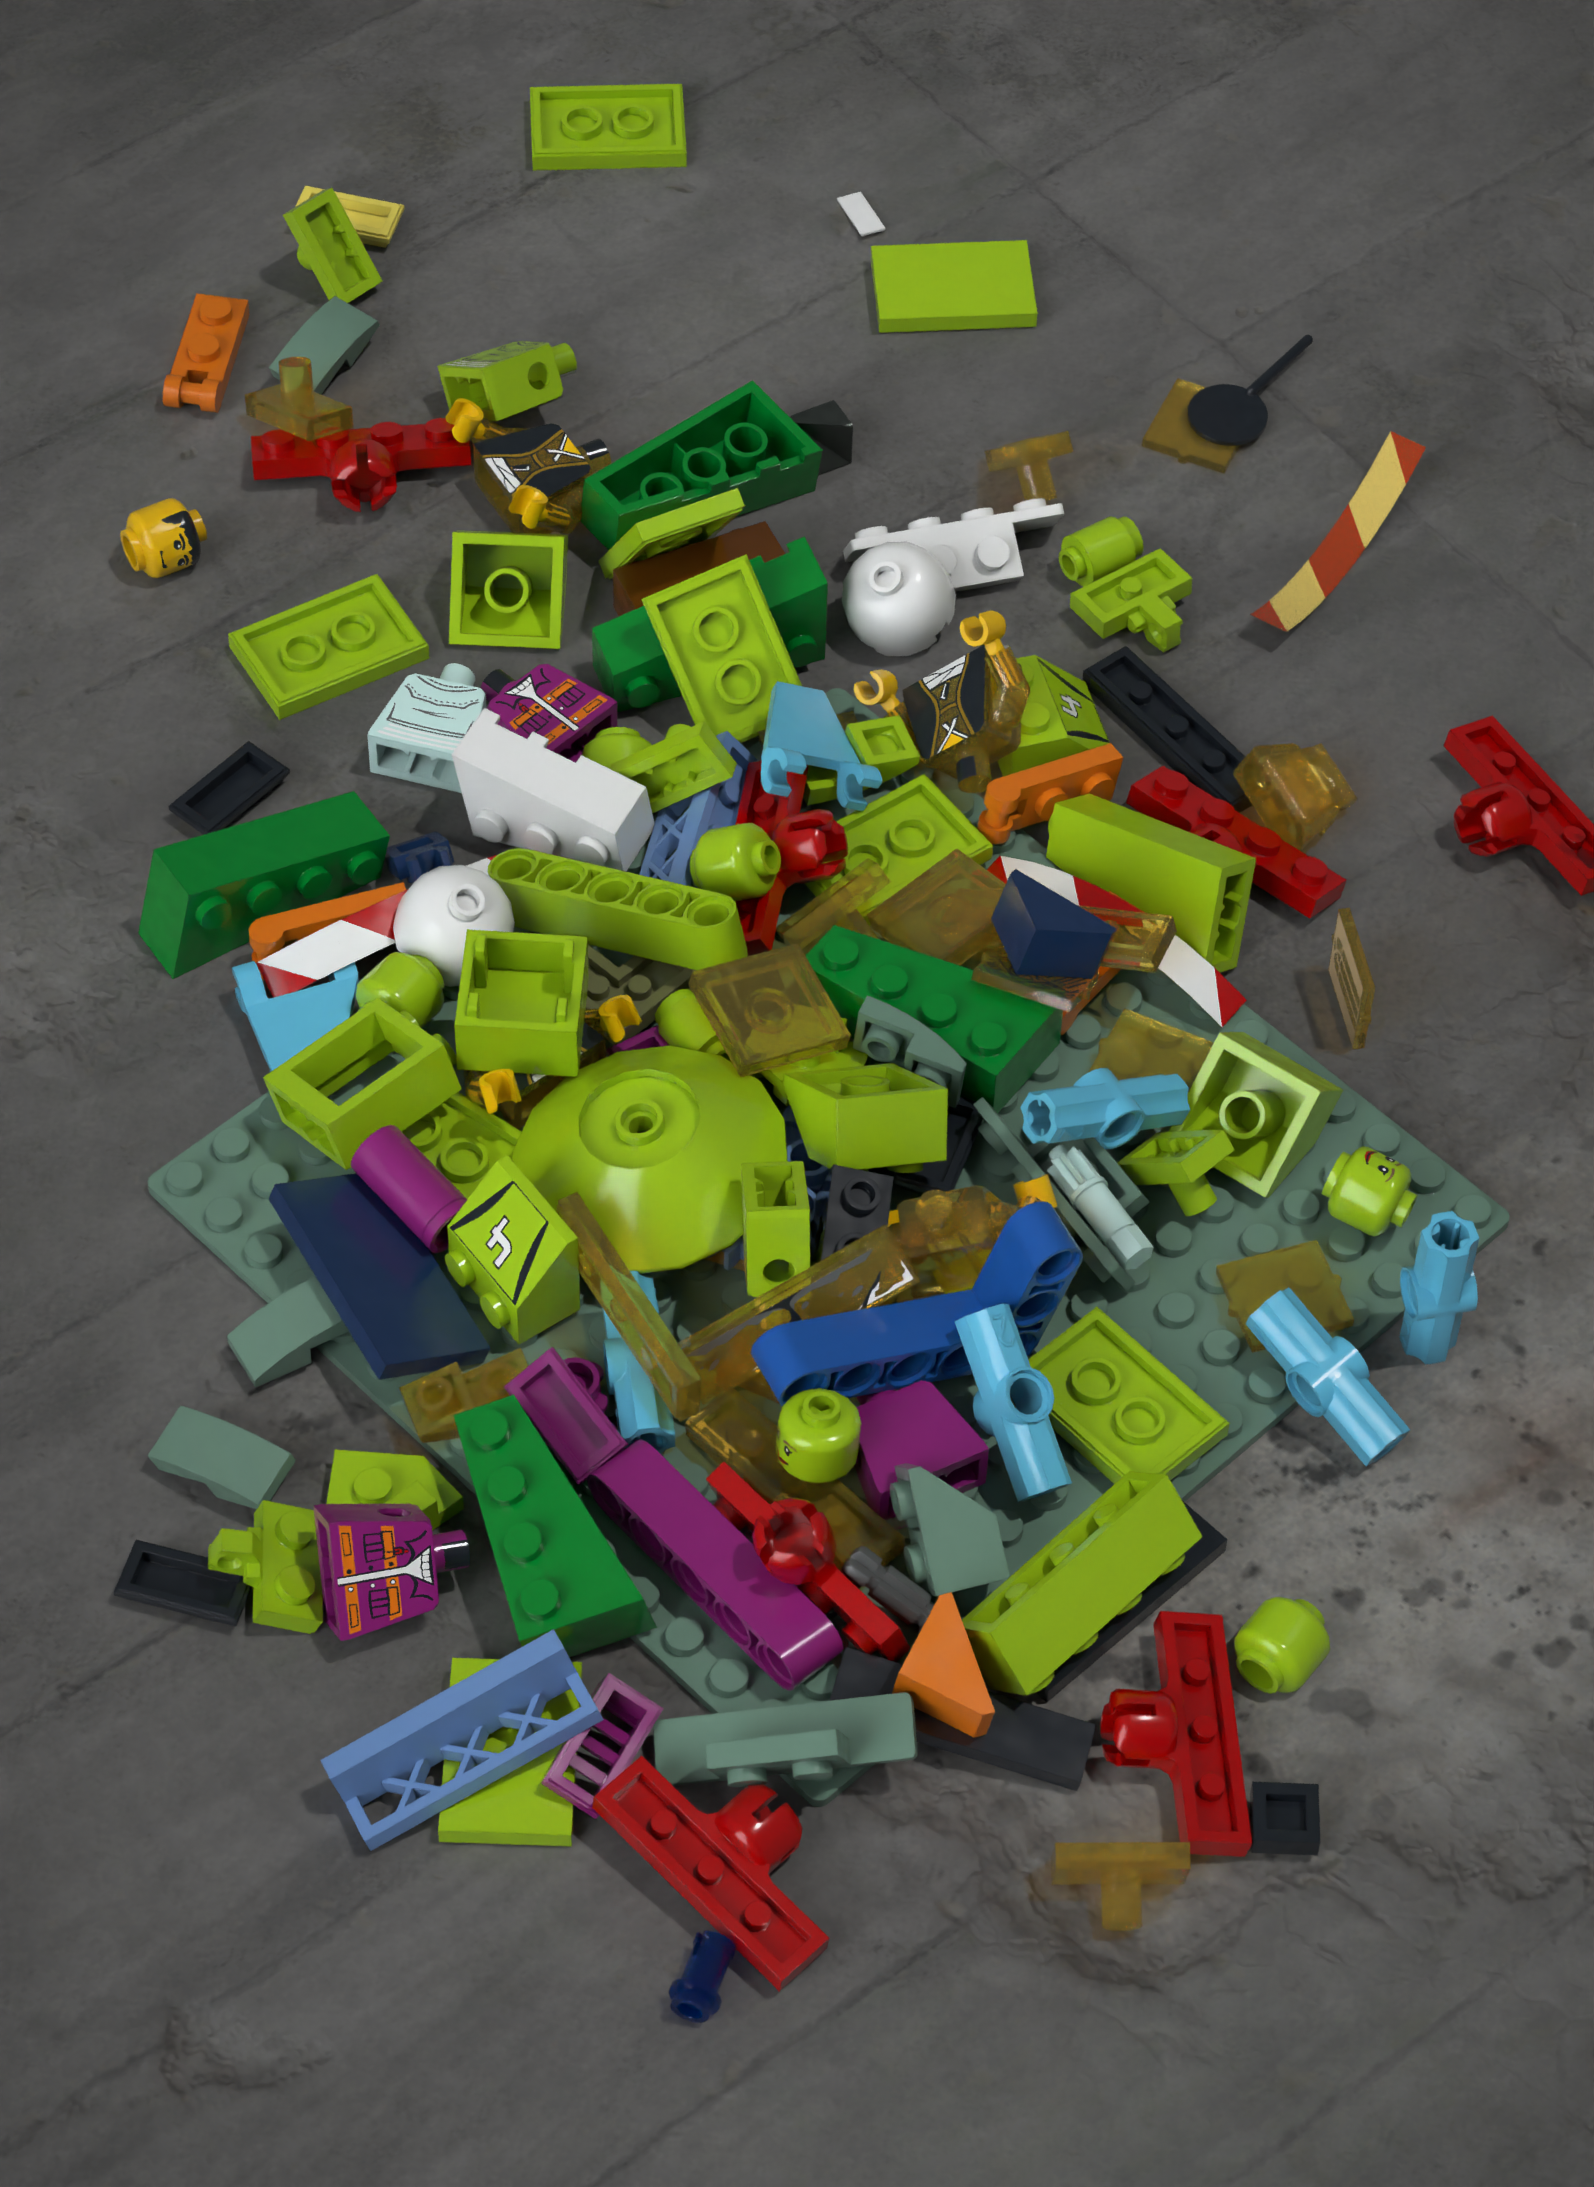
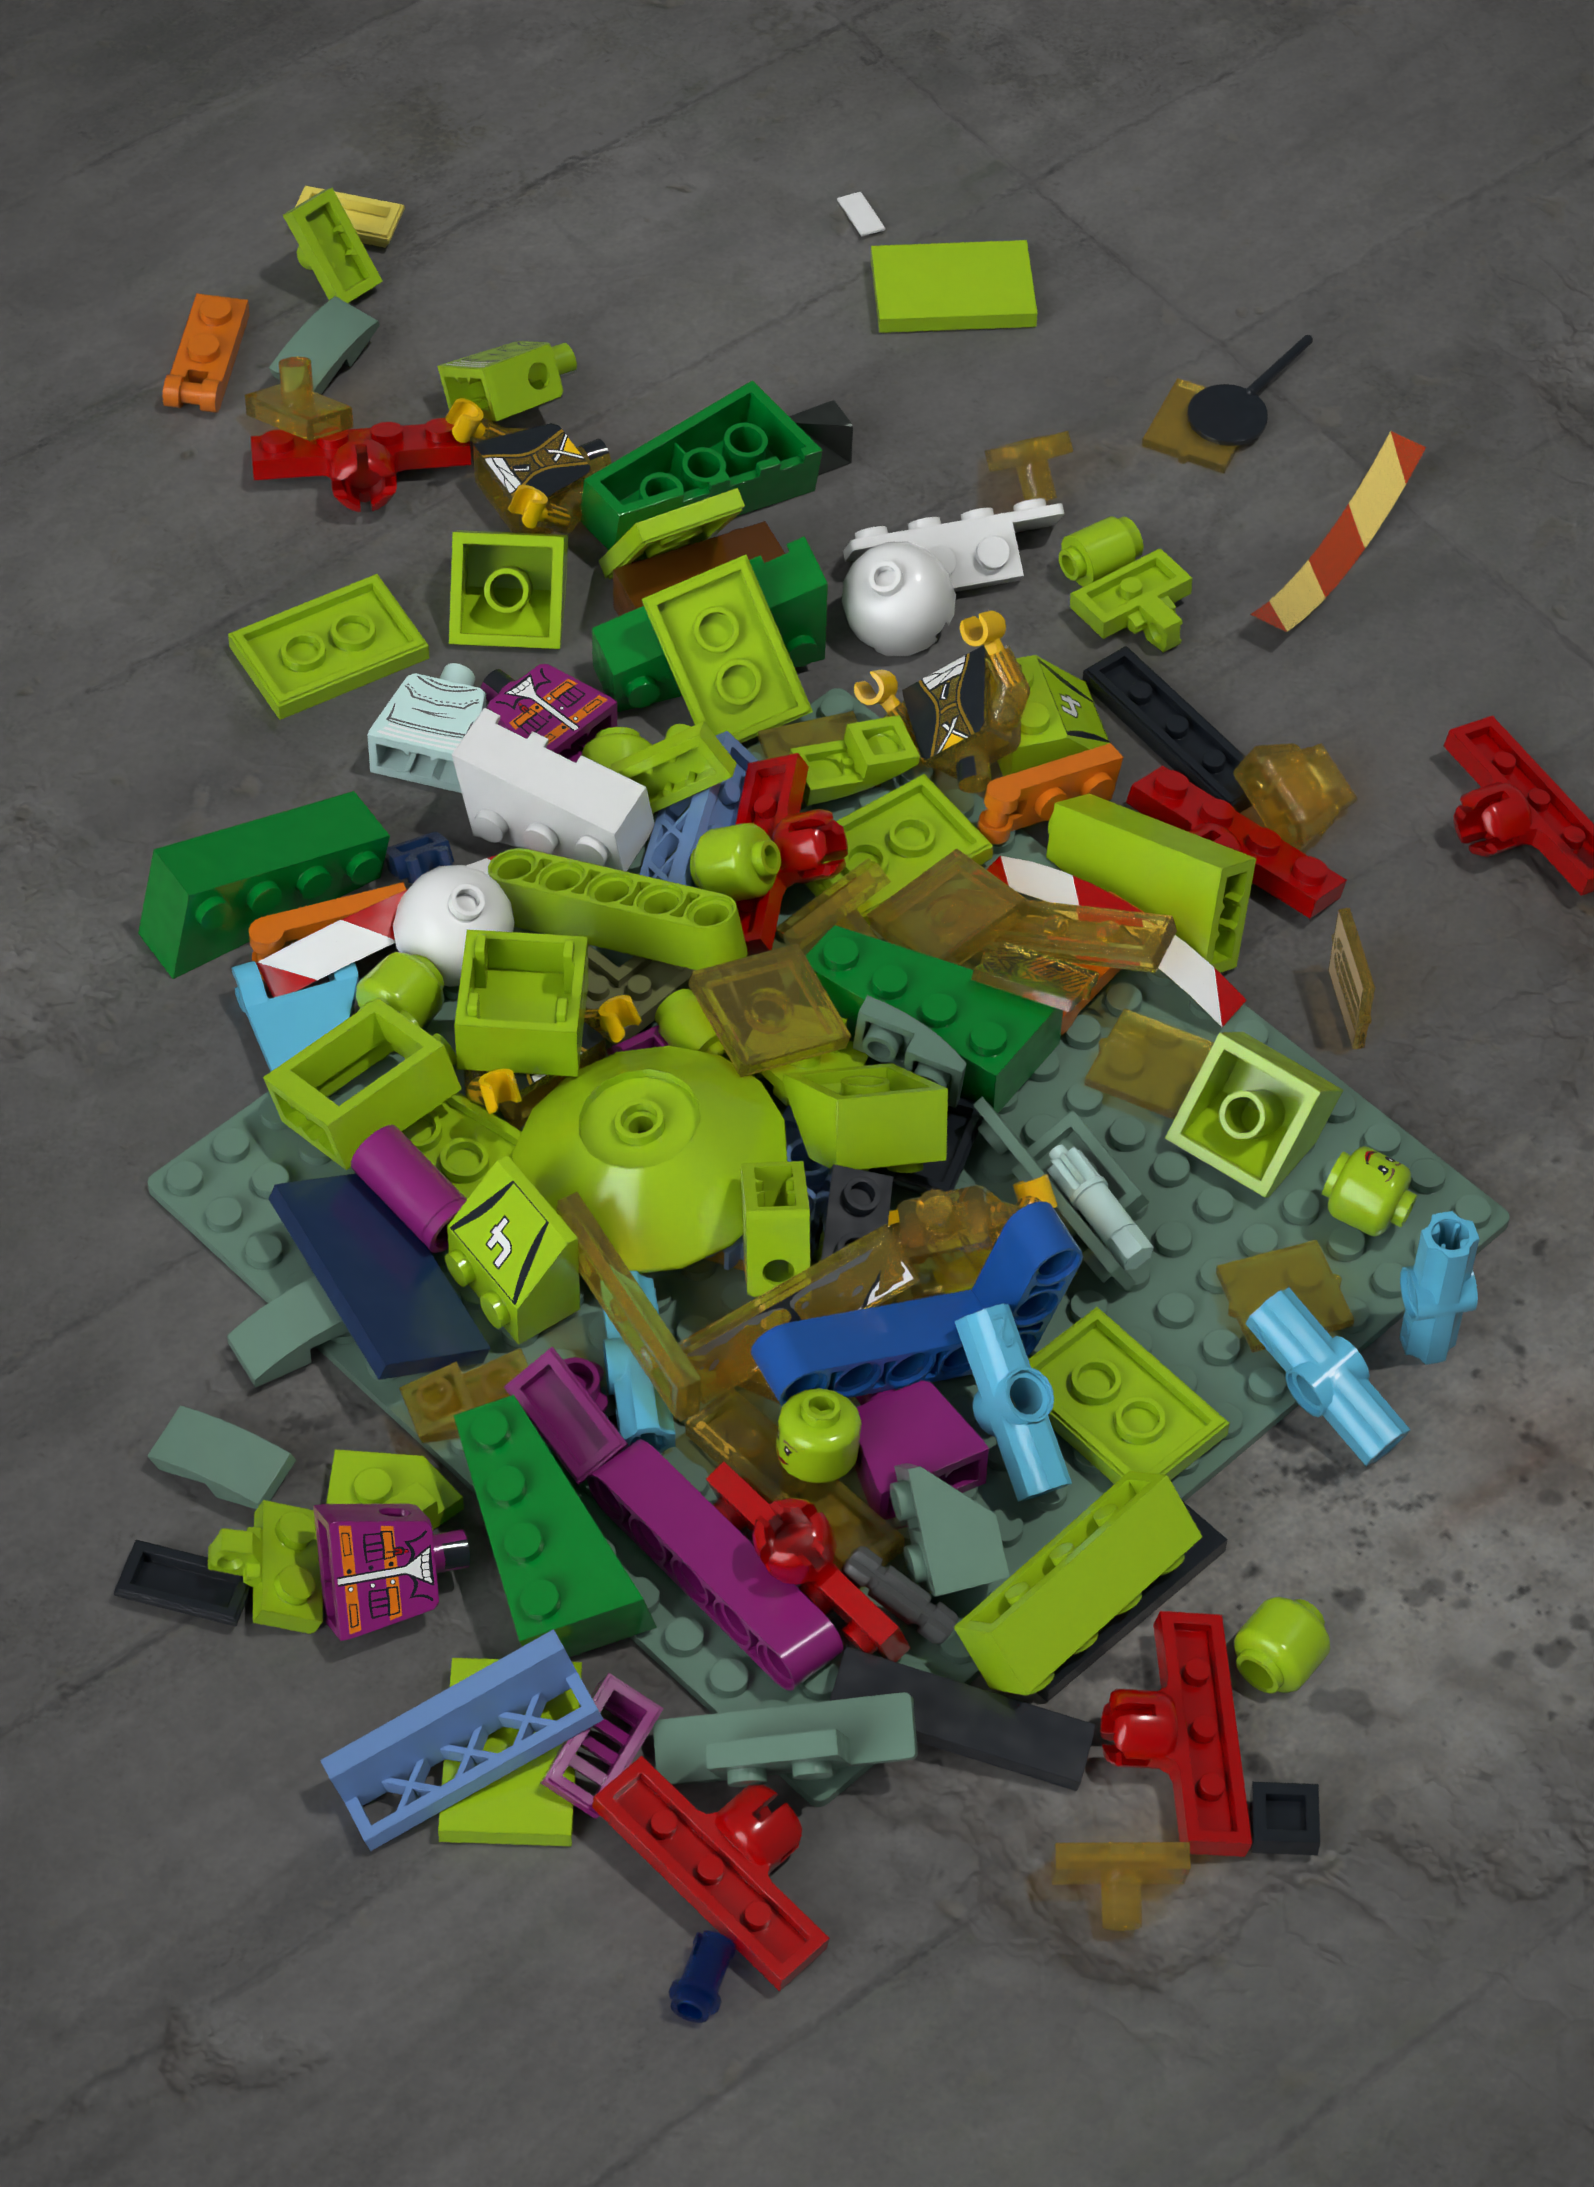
yellow head [120,498,207,578] -> none
black tile [168,741,290,835] -> none
lime tile [530,84,687,171] -> none
medium azure flag [761,681,882,811] -> none
orange slope [892,1592,995,1738] -> none
dark blue slope [991,869,1117,979] -> none
medium azure piece [1020,1068,1191,1149] -> none
lime tile [1117,1129,1235,1216] -> none

